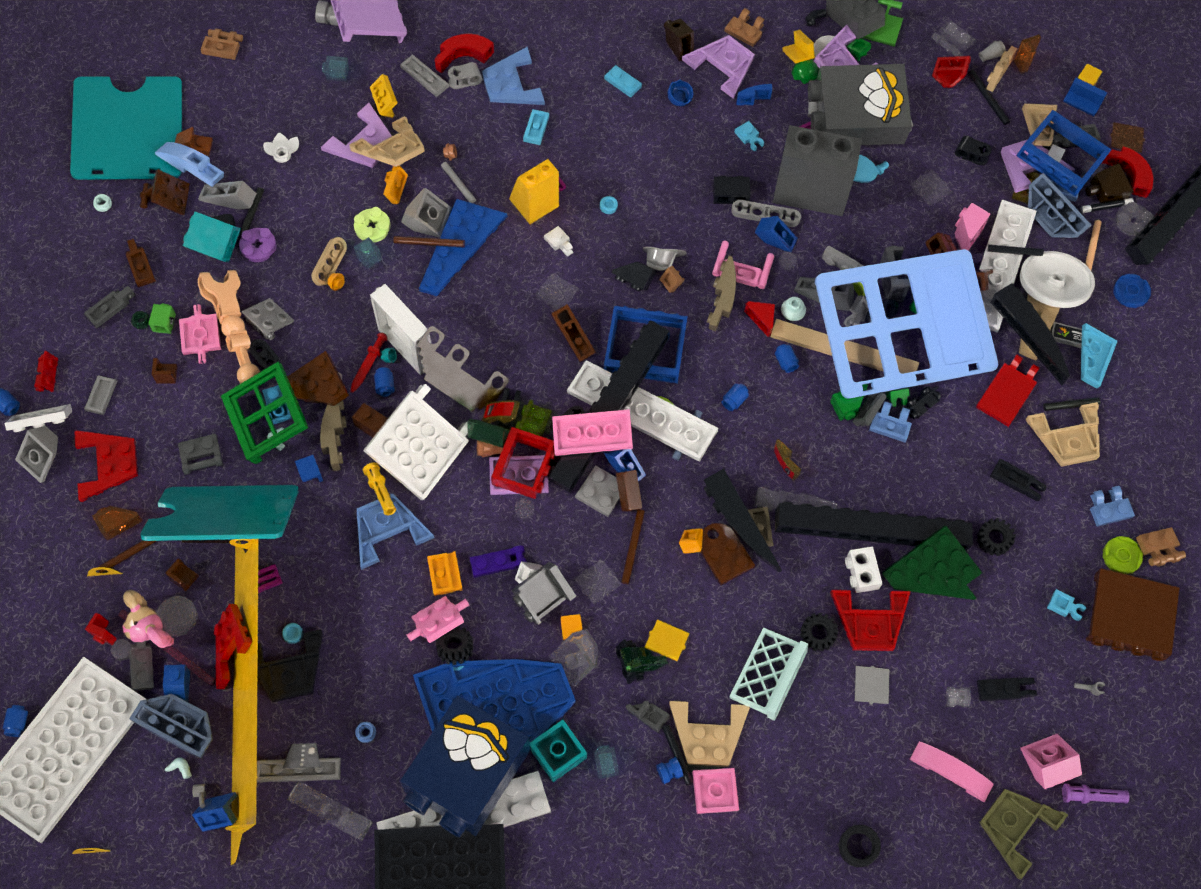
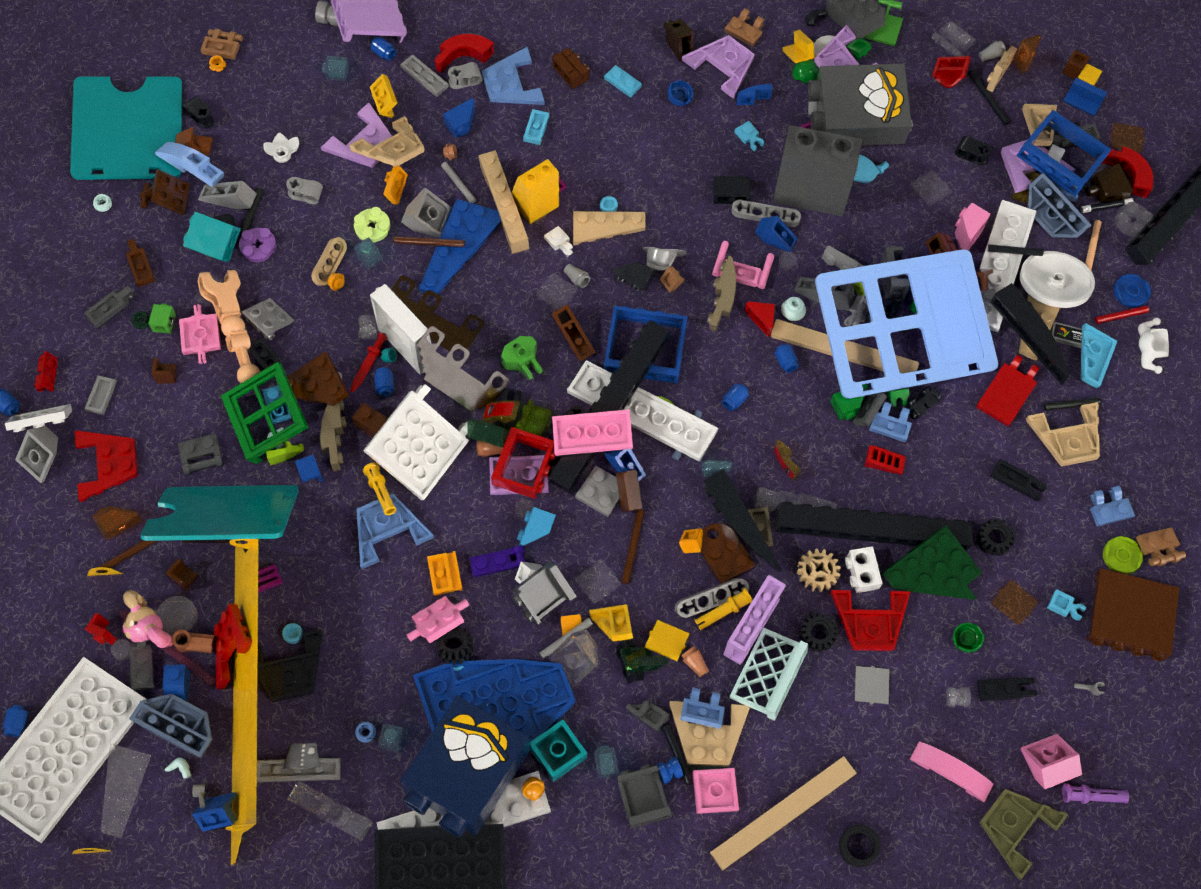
none -> clear wing [100,743,151,839]
none -> nougat piece [172,630,215,654]
none -> black piece [182,96,214,129]
none -> light orange plate [209,55,226,72]
none -> lime slope [266,441,304,466]
none -> light grey piece [286,177,323,204]
none -> clear wheel [358,315,377,340]
none -> blue brick [370,36,397,61]
none -> clear light blue brick [378,724,406,753]
none -> dark brown piece [391,275,484,352]
none -> blue slope [443,98,475,138]
none -> tan arch [479,150,529,254]
none -> bright green hinge [501,336,543,380]
none -> dark azure slope [517,507,556,546]
none -> light orange piece [522,777,545,801]
none -> light grey bar [539,618,593,659]
none -> reddish brown brick [552,48,590,89]
none -> light grey cone [564,264,590,288]
none -> tan wing [573,211,645,246]
none -> yellow wing [589,604,633,642]
none -> dark grey panel [617,764,672,829]
none -> light grey beam [675,578,749,618]
none -> medium blue plate [680,687,725,729]
none -> nougat cone [681,646,709,678]
none -> yellow pin [695,588,753,631]
none -> clear light blue cone [701,459,731,477]
none -> tan tile [710,756,857,871]
none -> lavender panel [723,575,786,665]
none -> tan gear [797,549,841,592]
none -> red slope [864,445,906,475]
none -> green hair [952,622,984,653]
none -> clear orange piece [991,580,1038,626]
none -> reddish brown panel [1062,50,1090,79]
none -> red bar [1095,305,1149,324]
none -> white piece [1138,318,1169,374]

